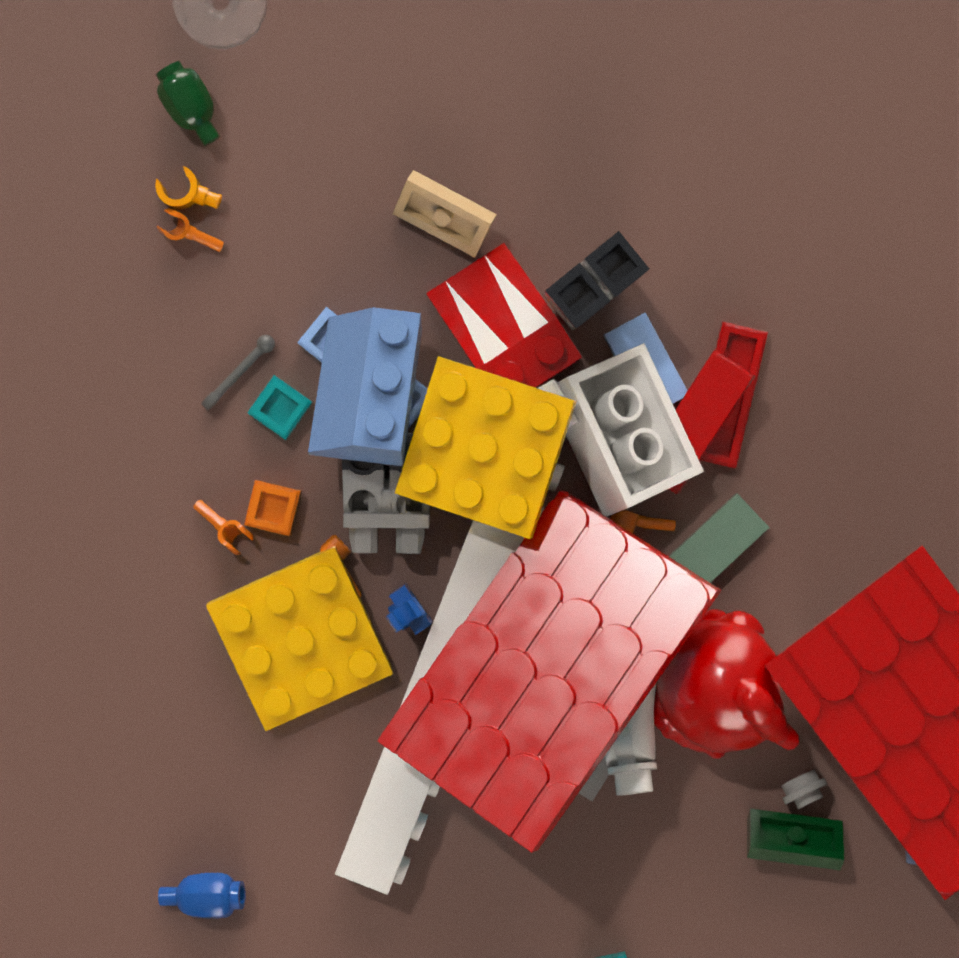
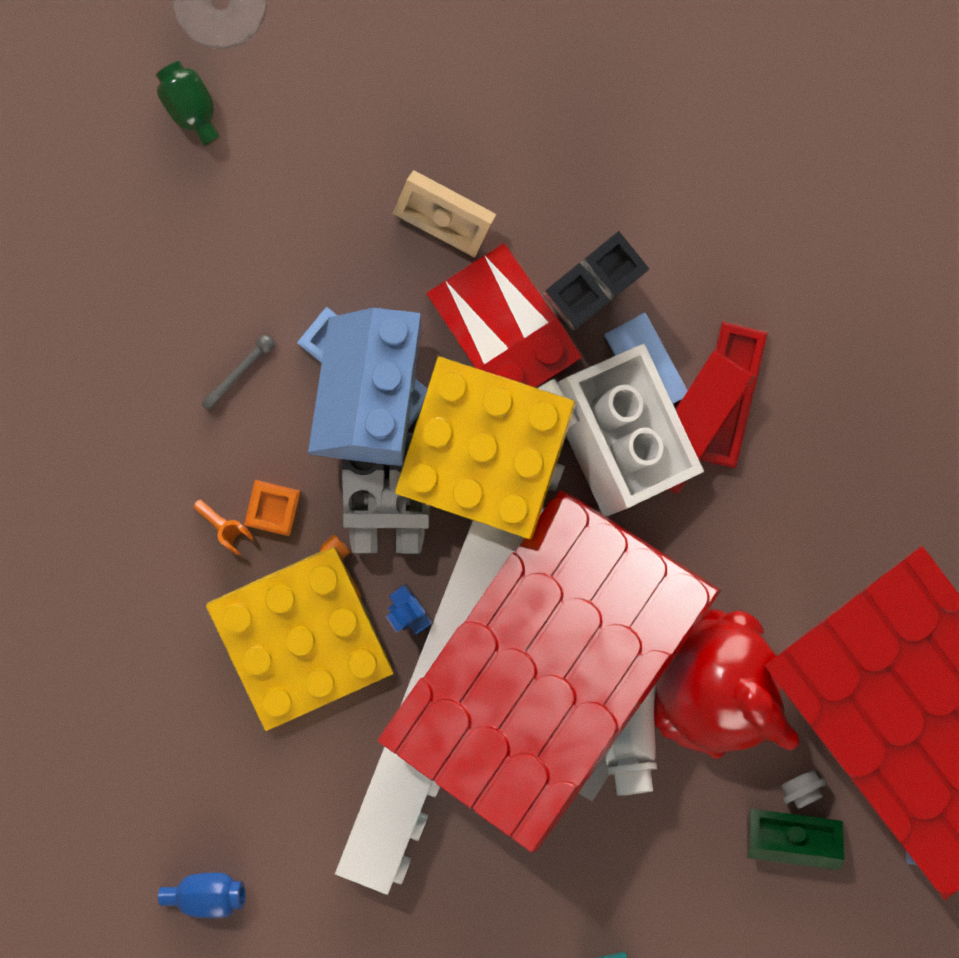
light orange piece [155,166,222,210] -> none
orange hand [157,208,224,252] -> none
teal tile [247,375,313,440] -> none
orange hand [610,510,676,534] -> none
sand green tile [669,493,770,583] -> none

